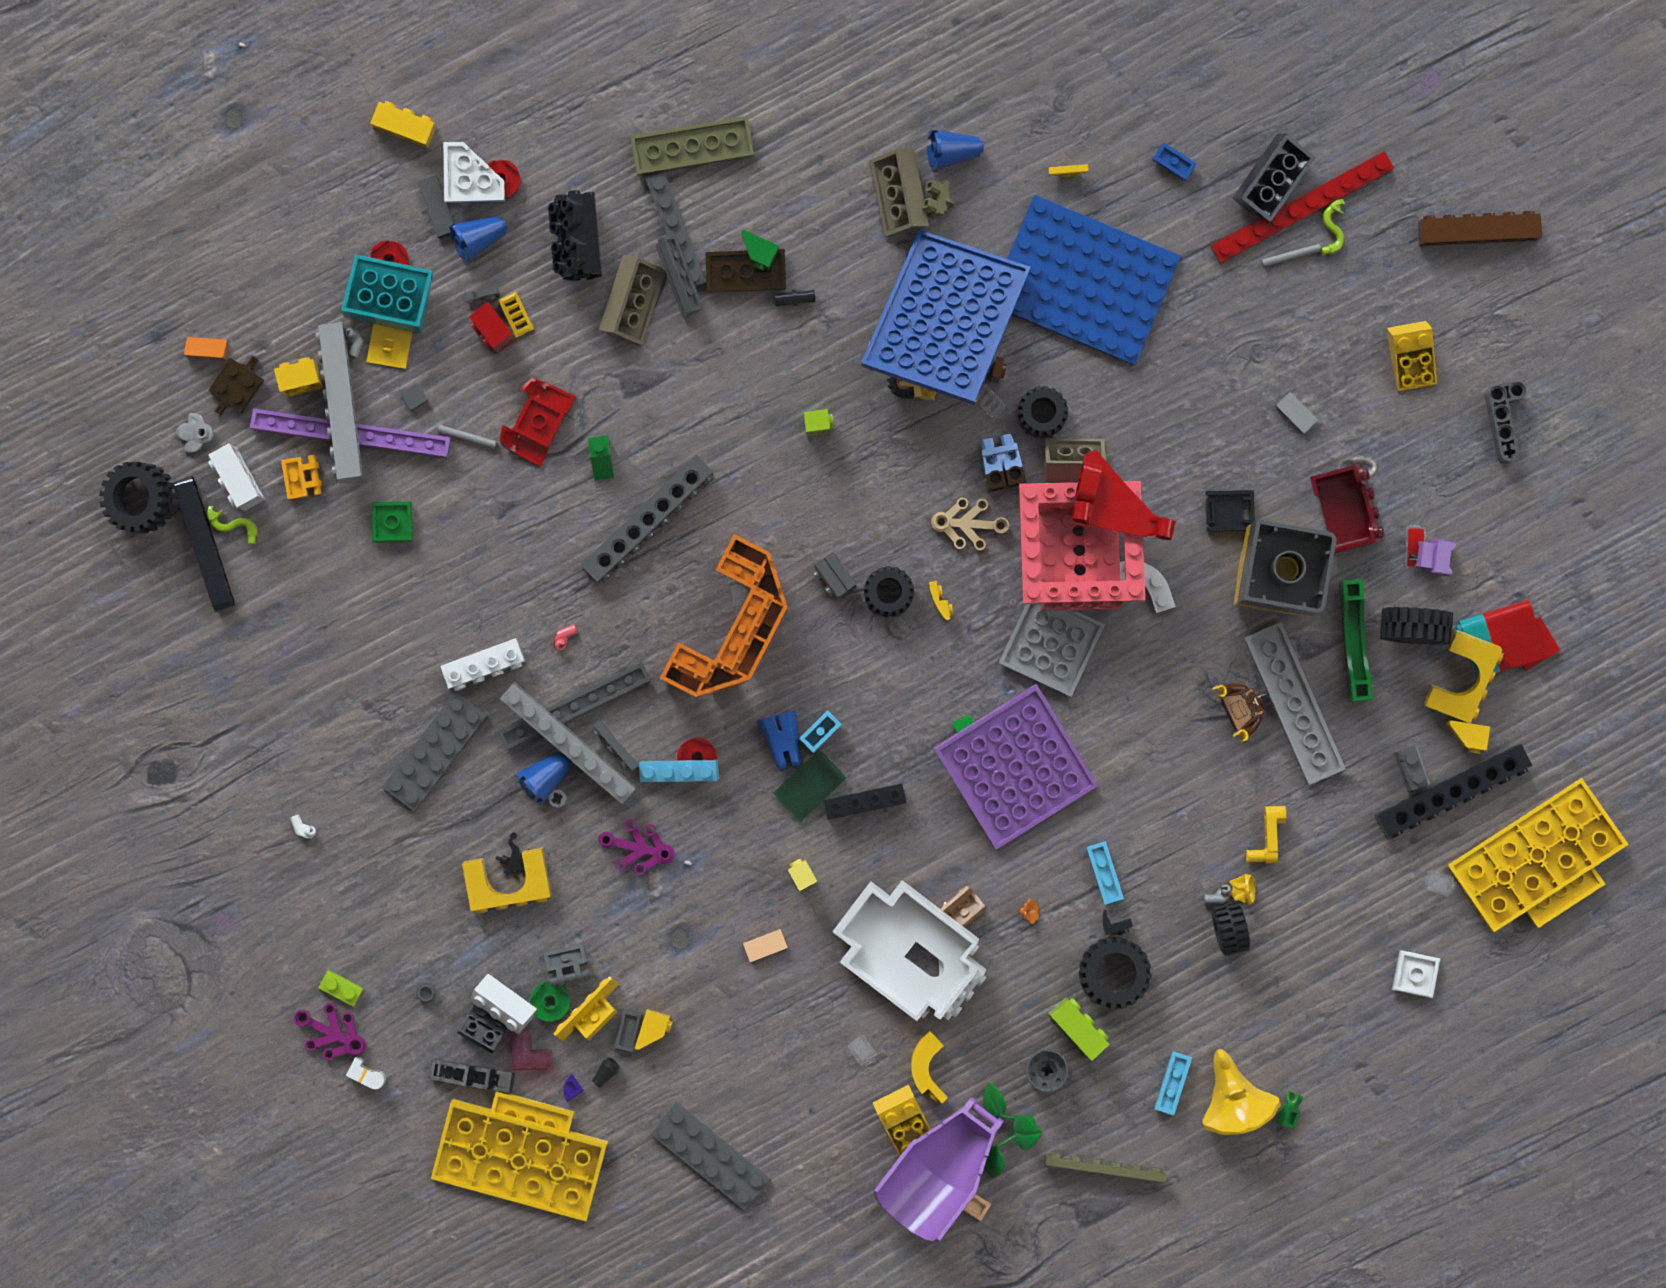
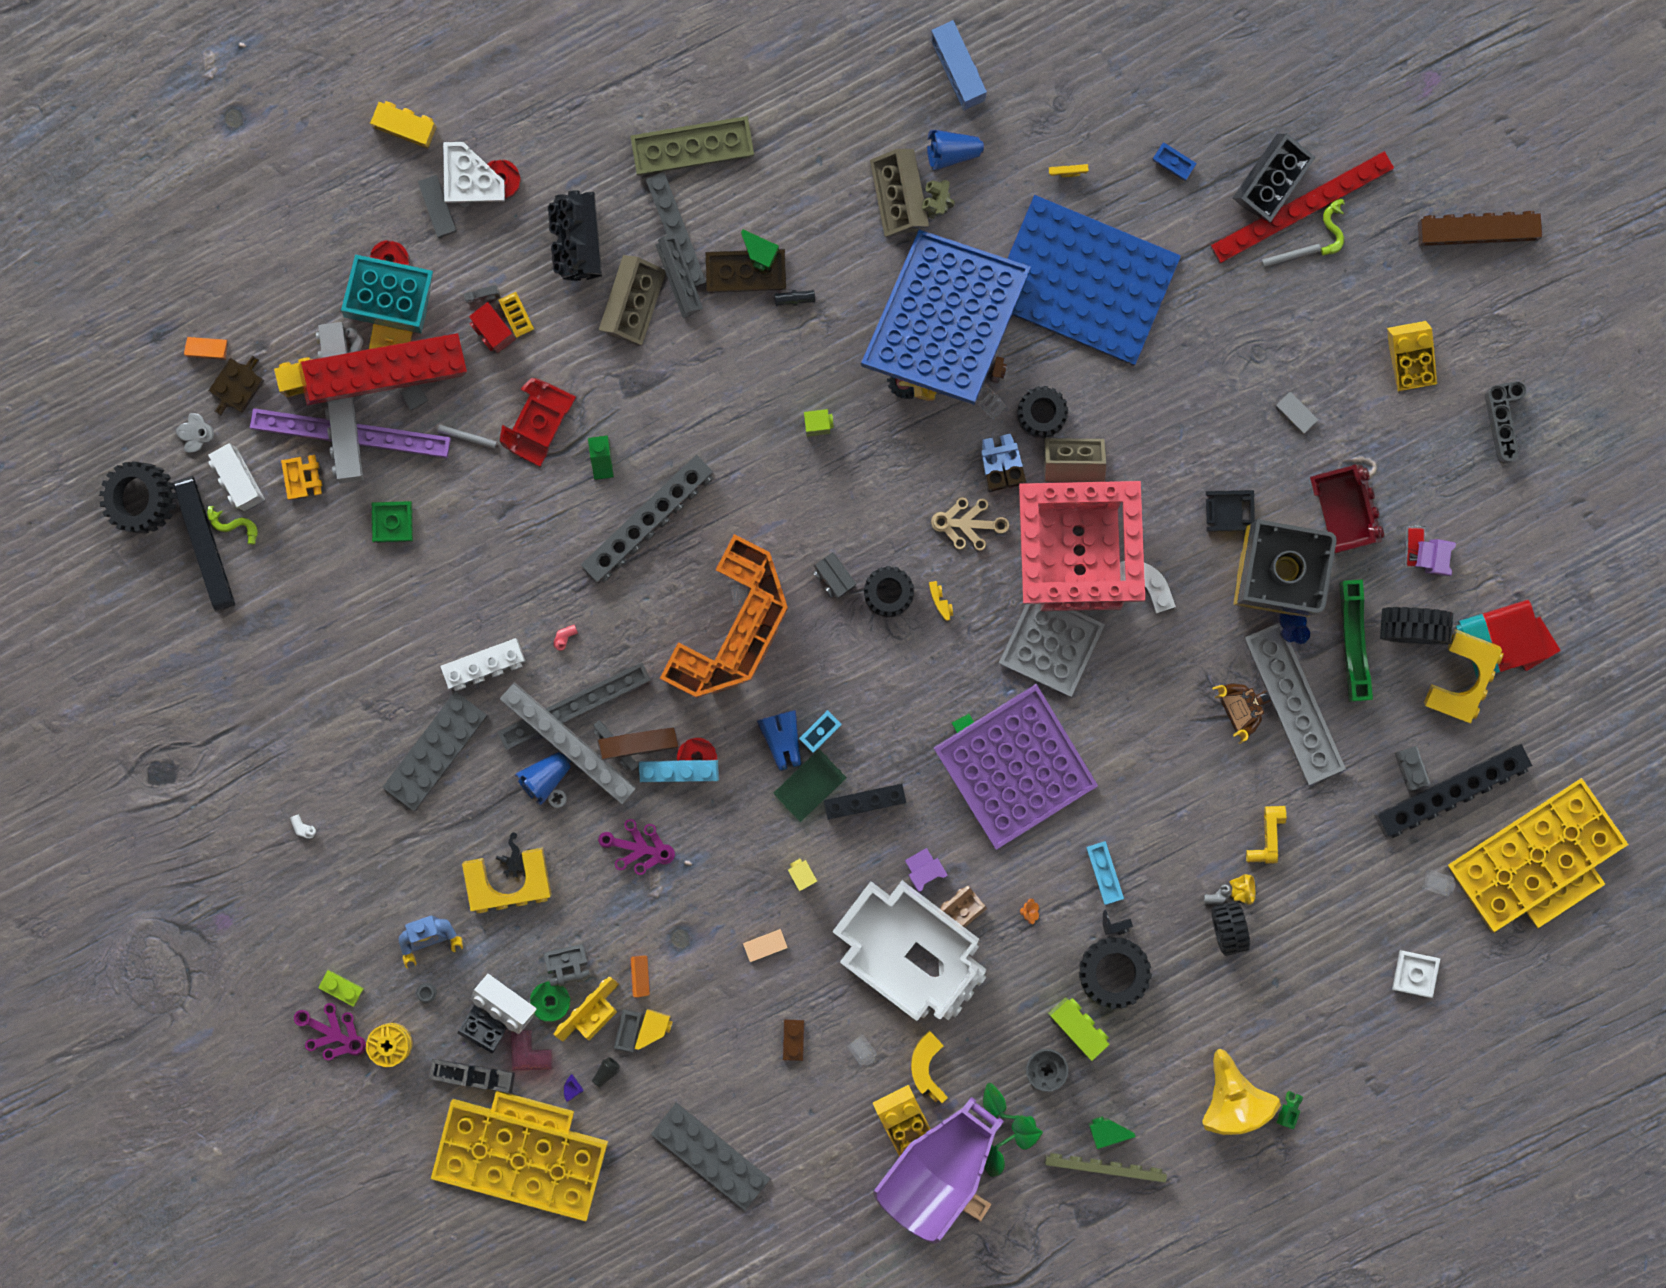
white leg [346,1056,386,1089] -> none
blue cone [449,216,507,262] -> none
red panel [1072,449,1176,540] -> none
medium azure plate [1154,1051,1192,1115] -> none
yellow slope [1446,720,1490,754] -> none
none -> red brick [298,333,467,405]
none -> yellow wheel [366,1023,413,1067]
none -> medium blue torso [399,916,463,968]
none -> reddish brown slope [597,727,678,760]
none -> orange slope [631,955,650,997]
none -> reddish brown plate [783,1019,804,1061]
none -> medium lavender piece [905,848,948,892]
none -> medium blue brick [930,20,987,111]
none -> green slope [1088,1116,1136,1149]
none -> clear blue plate [1279,613,1310,644]

